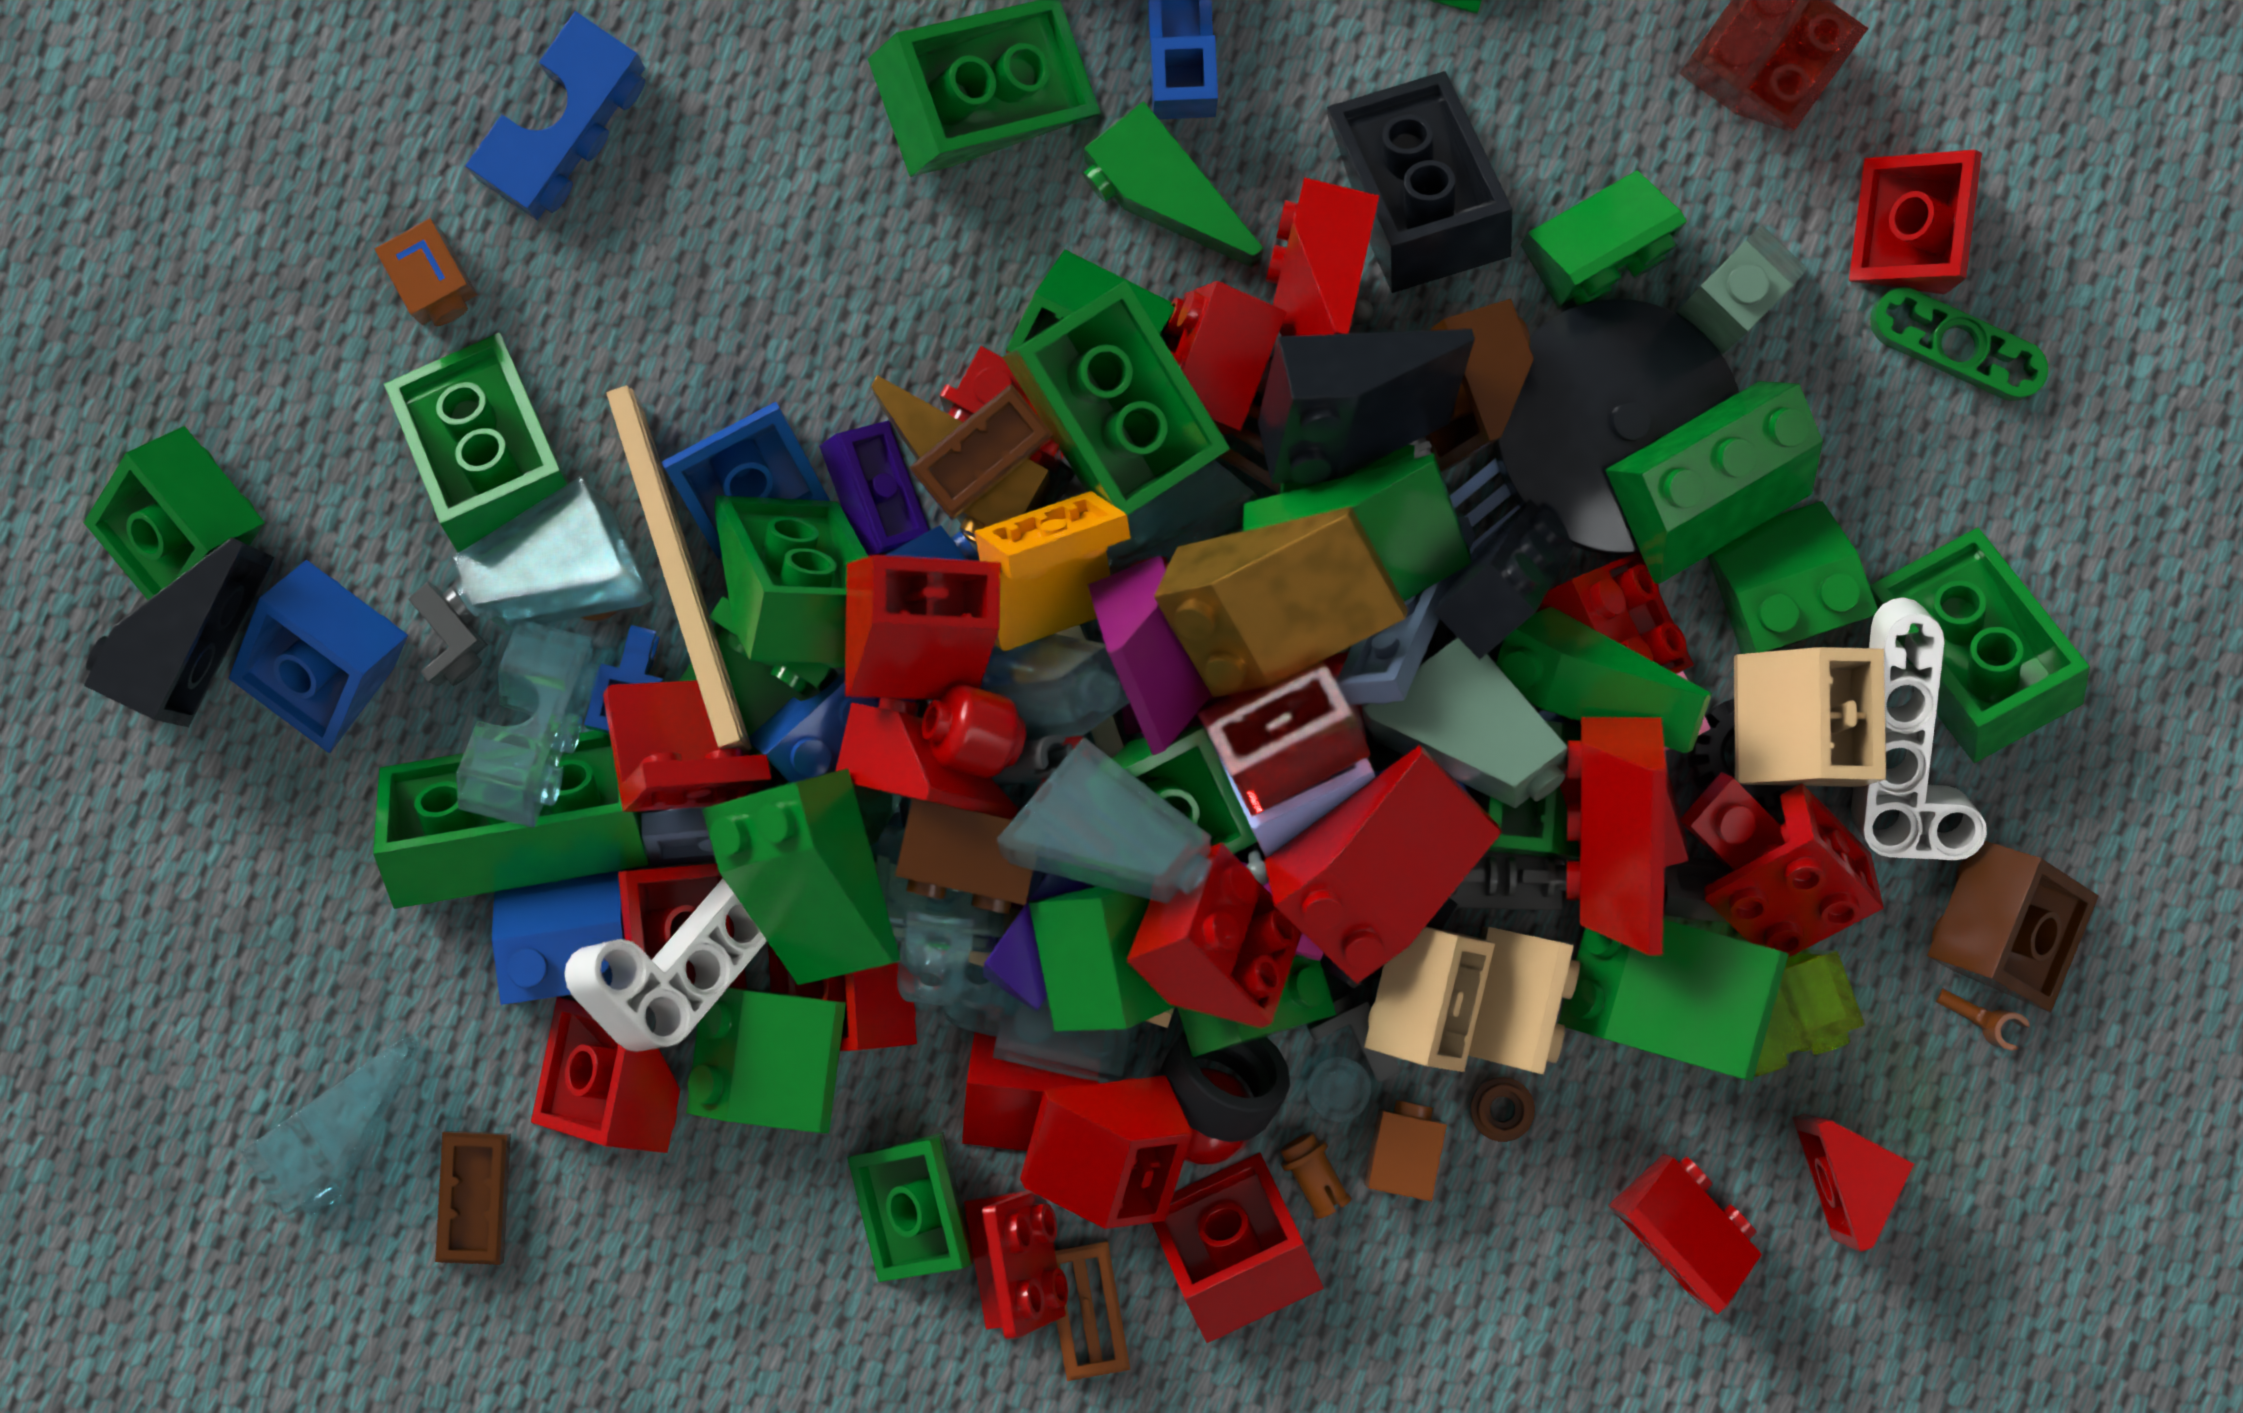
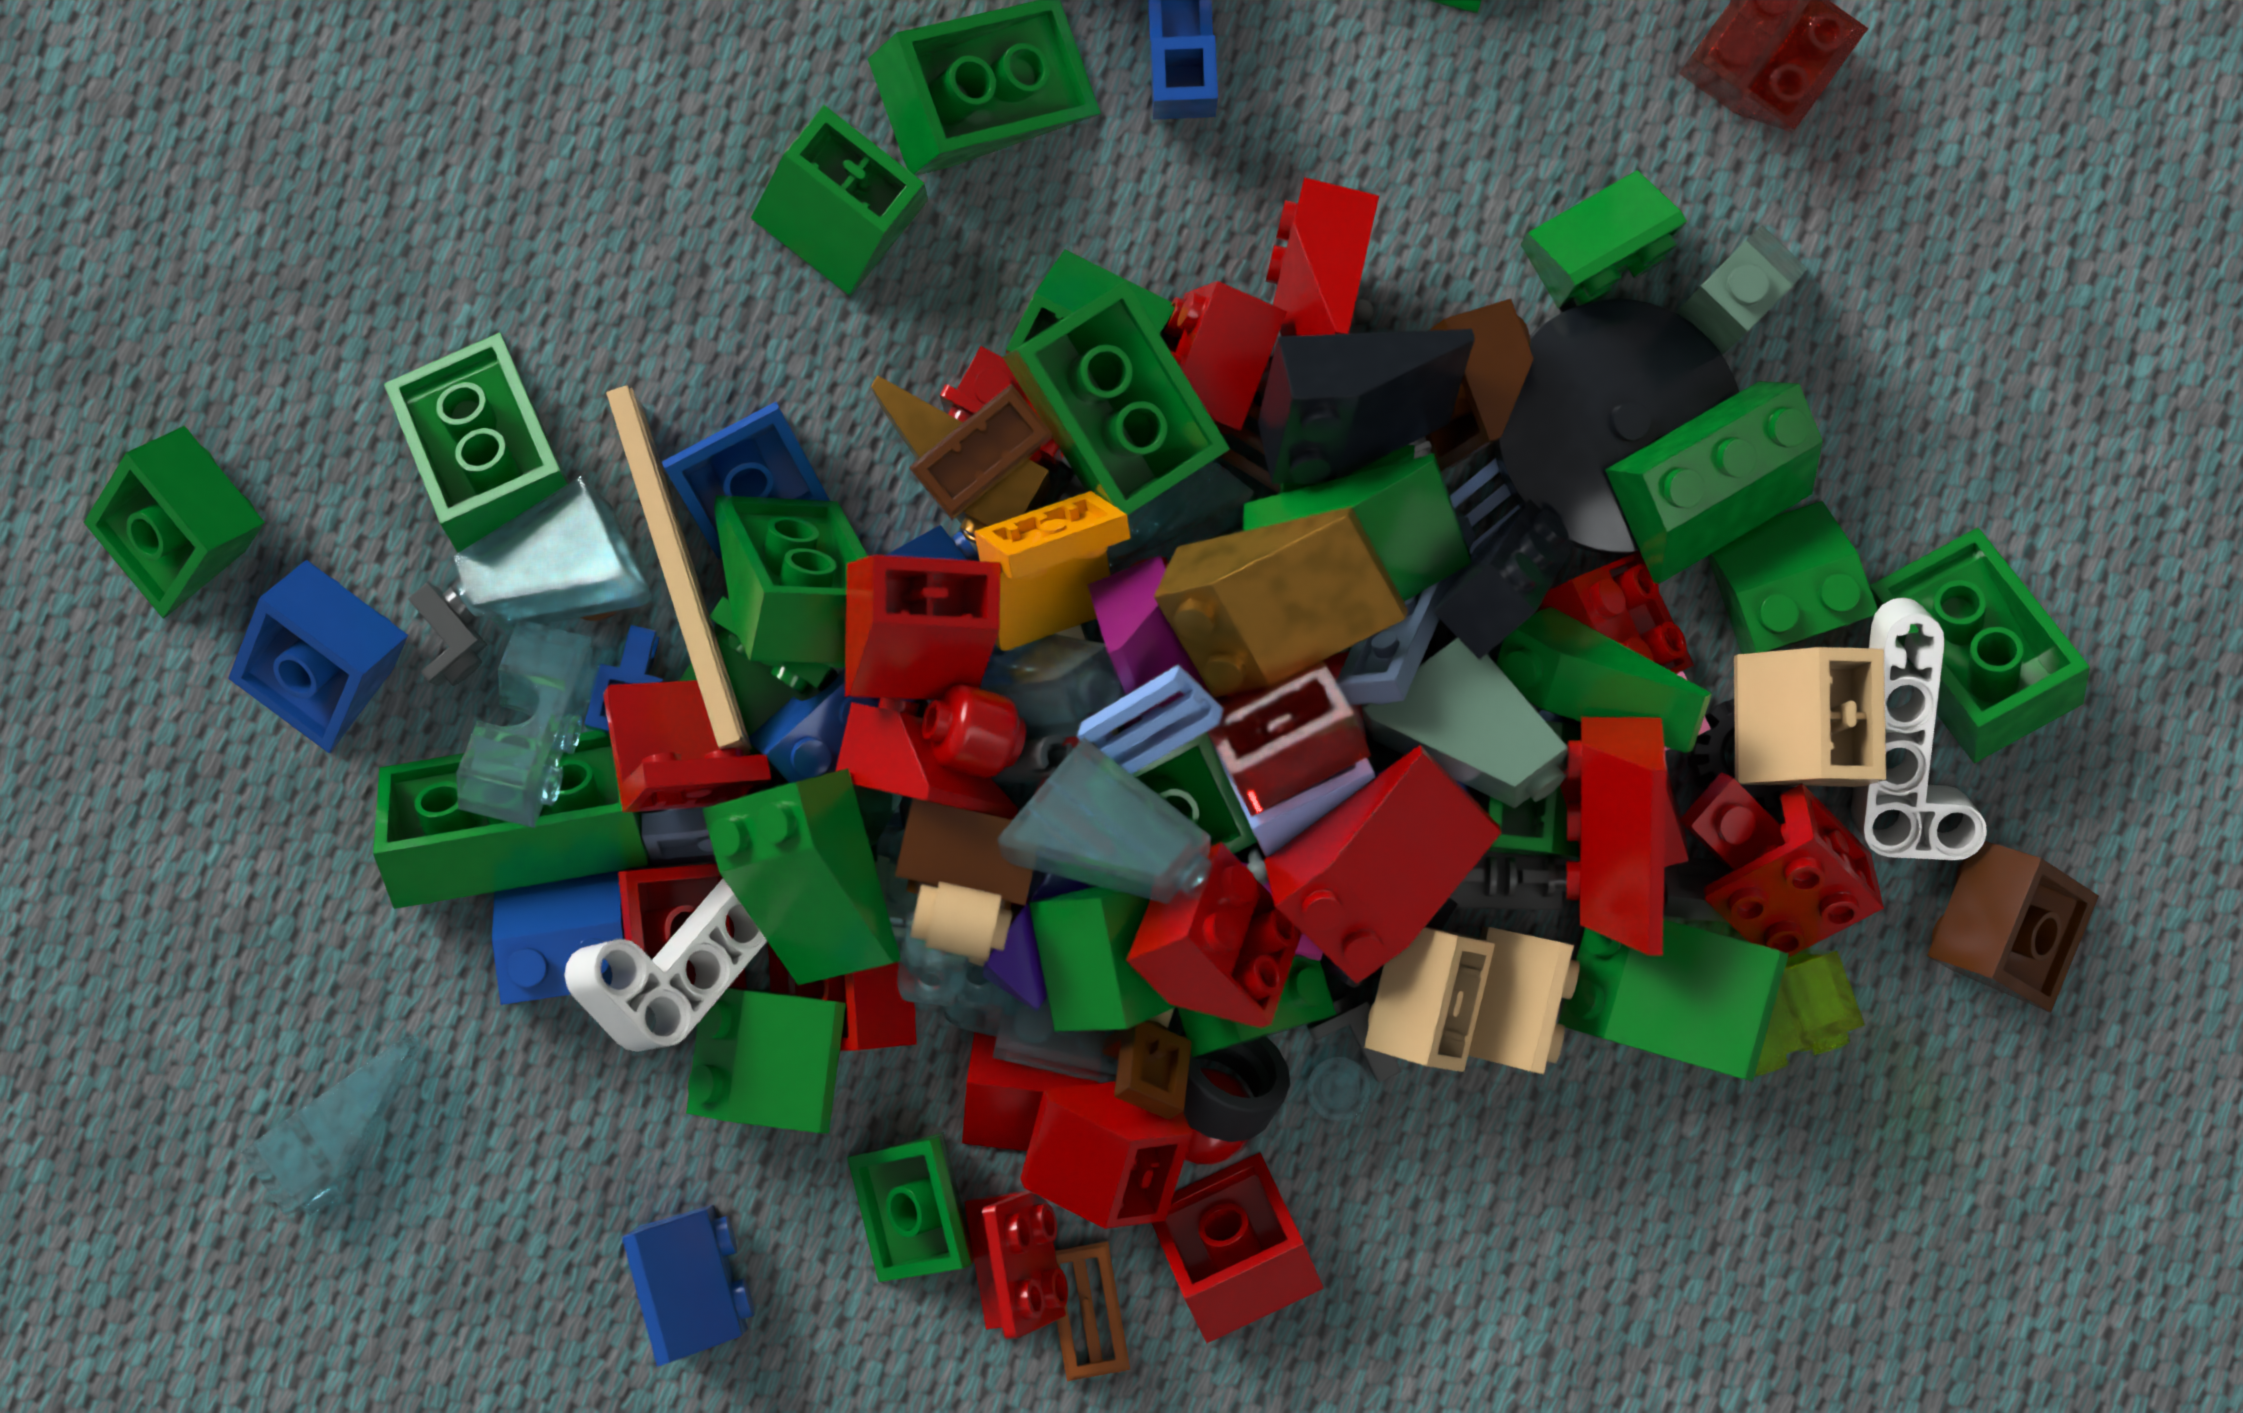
black slope [83,537,275,728] -> none
dark orange brick [374,218,478,326] -> none
reddish brown plate [435,1131,511,1265] -> none
blue arch [465,11,645,221] -> none
red slope [531,997,681,1153] -> none
dark purple slope [819,420,930,556] -> none
green slope [1082,101,1264,267] -> none
dark orange pin [1280,1132,1352,1219] -> none
black slope [1327,71,1512,293] -> none
dark orange brick [1364,1100,1447,1202] -> none
reddish brown plate [1470,1077,1535,1142] -> none
red slope [1608,1153,1762,1315] -> none
red slope [1792,1114,1914,1252] -> none
red slope [1849,149,1982,295] -> none
green beam [1870,288,2048,401] -> none
dark orange hand [1935,988,2030,1051] -> none
none -> blue slope [622,1205,755,1366]
none -> green slope [751,105,928,297]
none -> tan brick [910,882,1012,961]
none -> light blue tile [1077,665,1223,780]
none -> reddish brown bracket [1102,1020,1192,1120]

